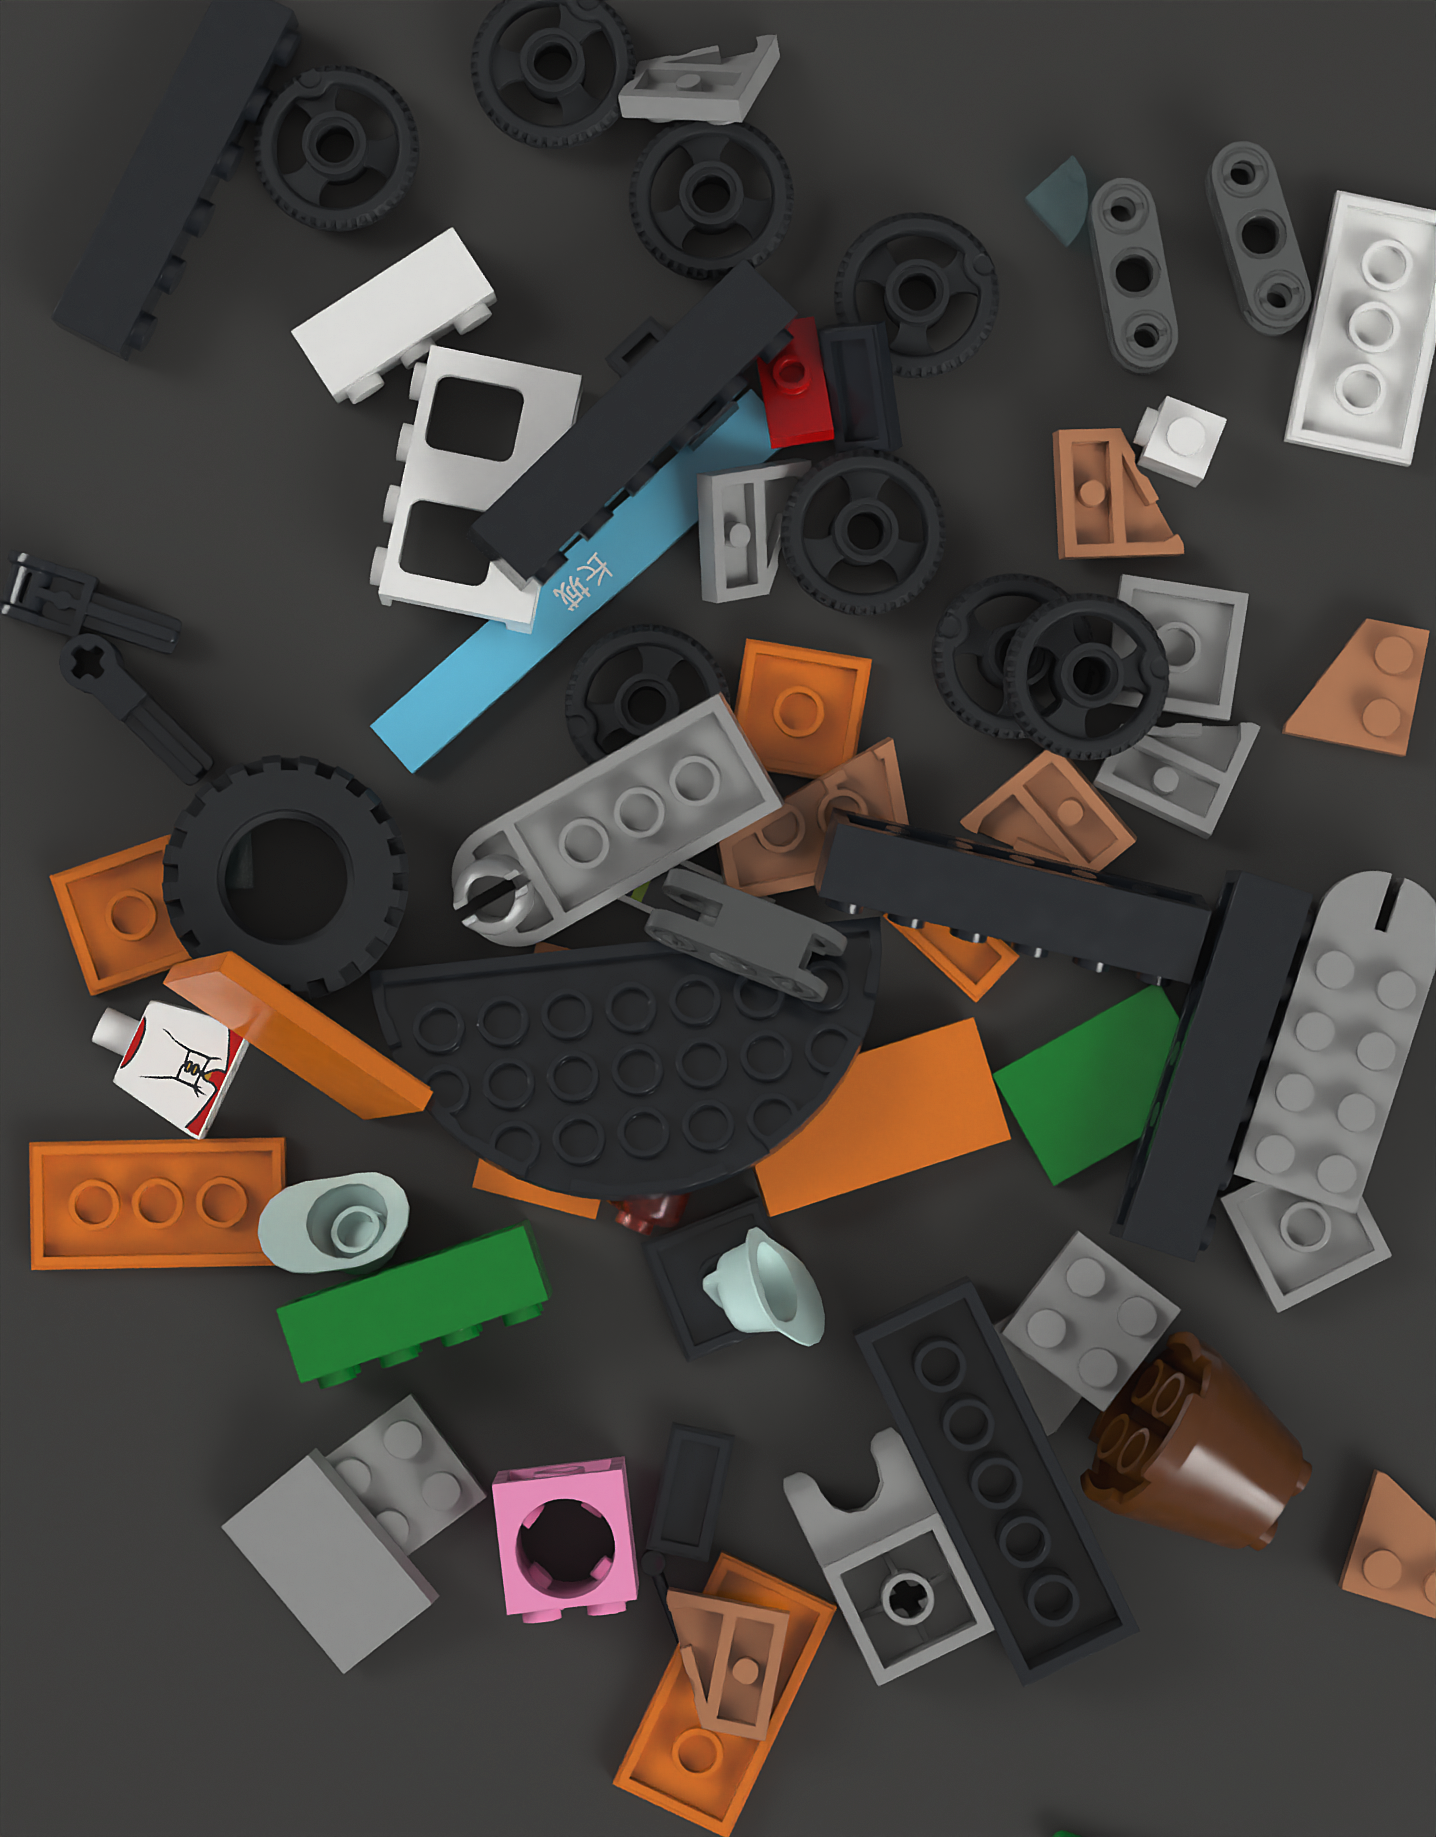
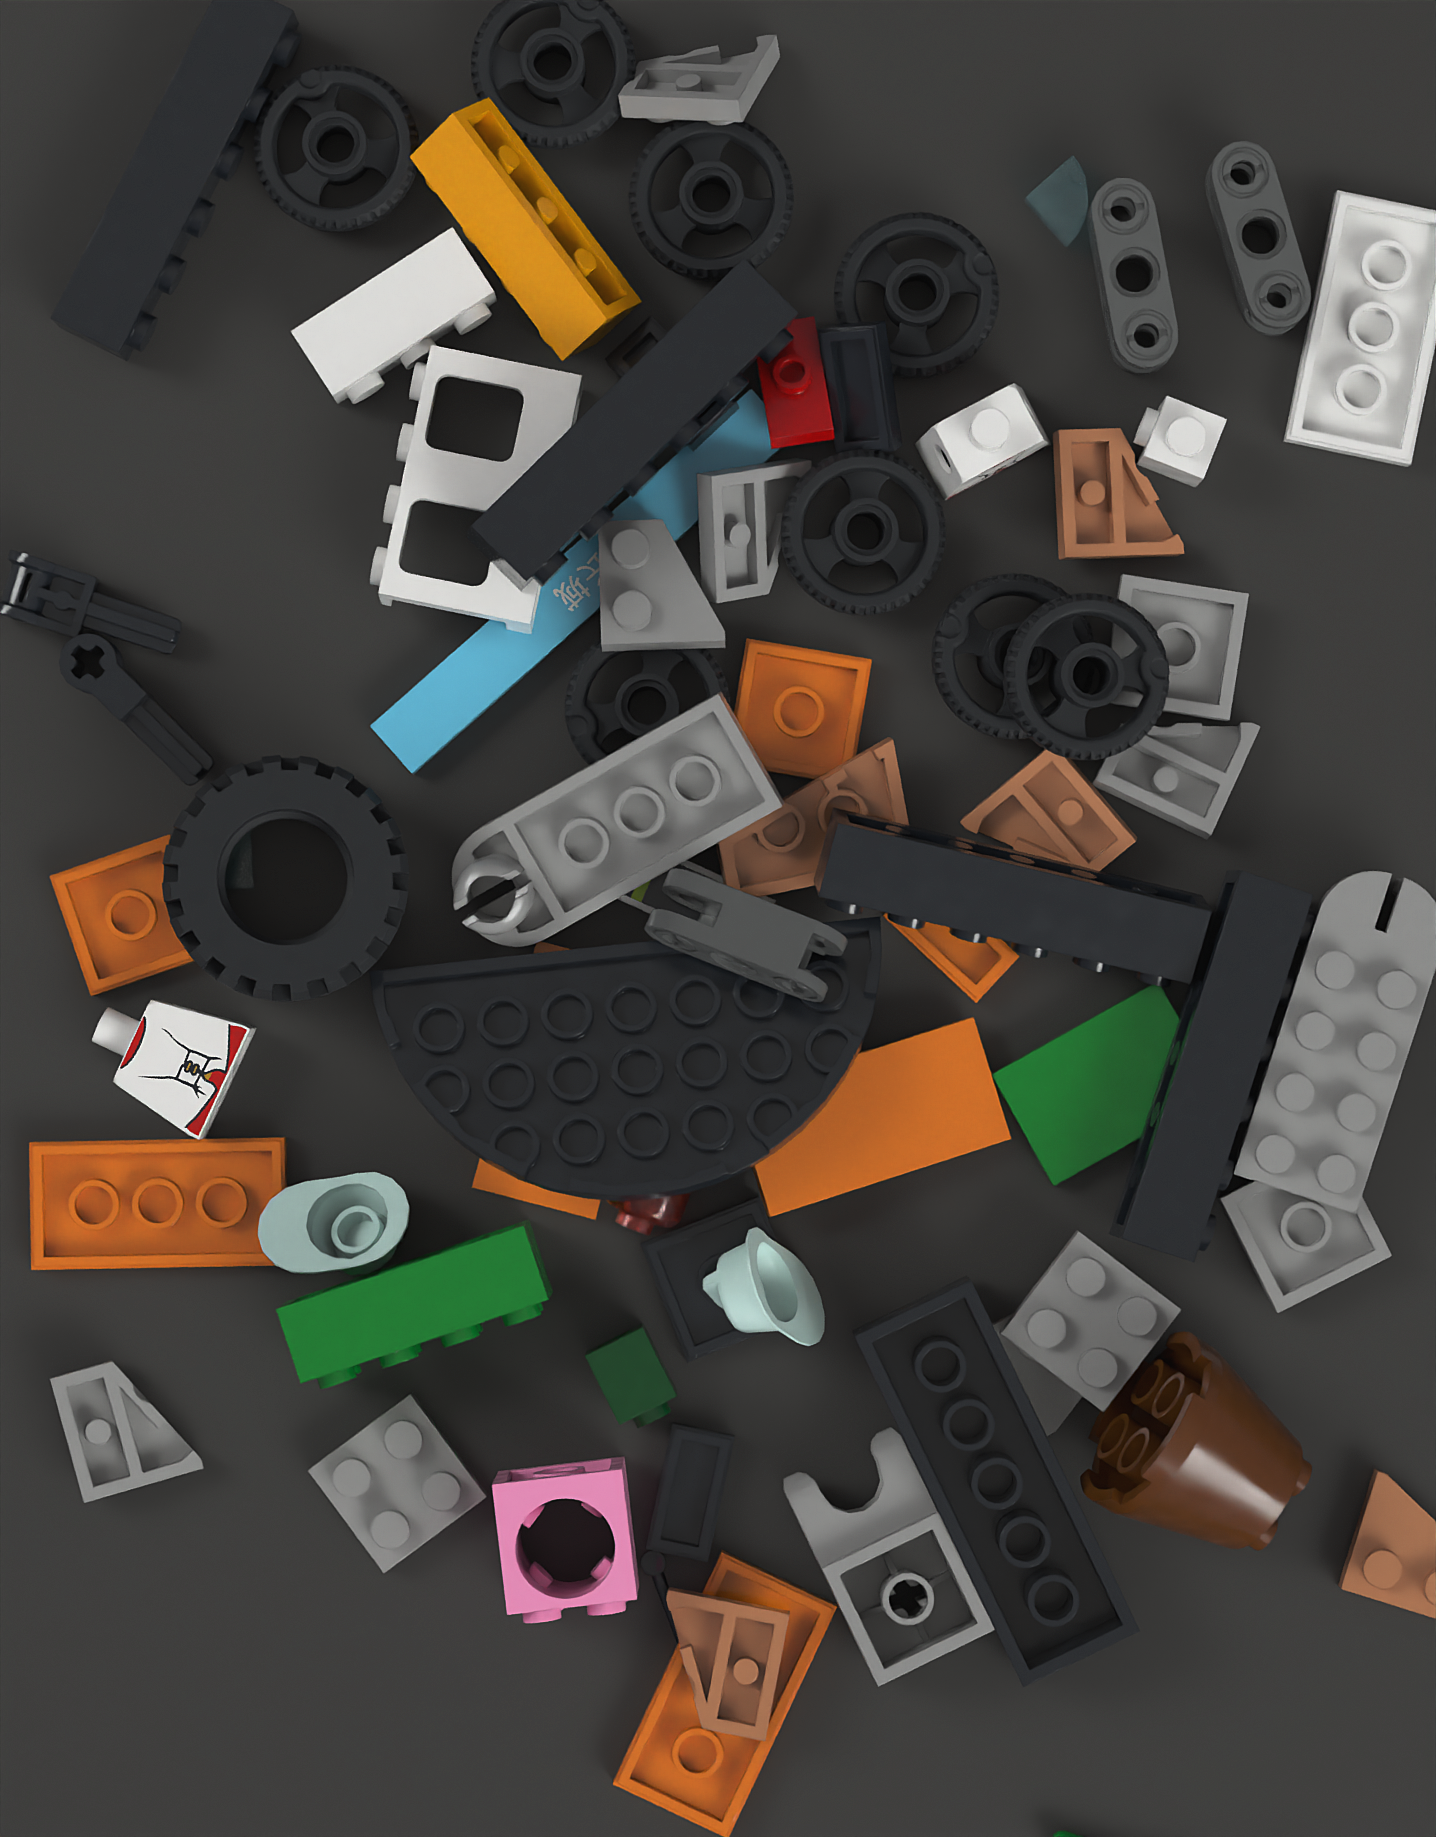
orange tile [163,951,433,1120] -> none
light grey tile [221,1448,440,1674] -> none
nougat wing [1282,618,1430,757] -> none
none -> light grey wing [49,1360,204,1503]
none -> light orange brick [410,97,642,361]
none -> dark green brick [585,1323,677,1428]
none -> light grey wing [598,519,725,652]
none -> white torso [915,383,1051,501]

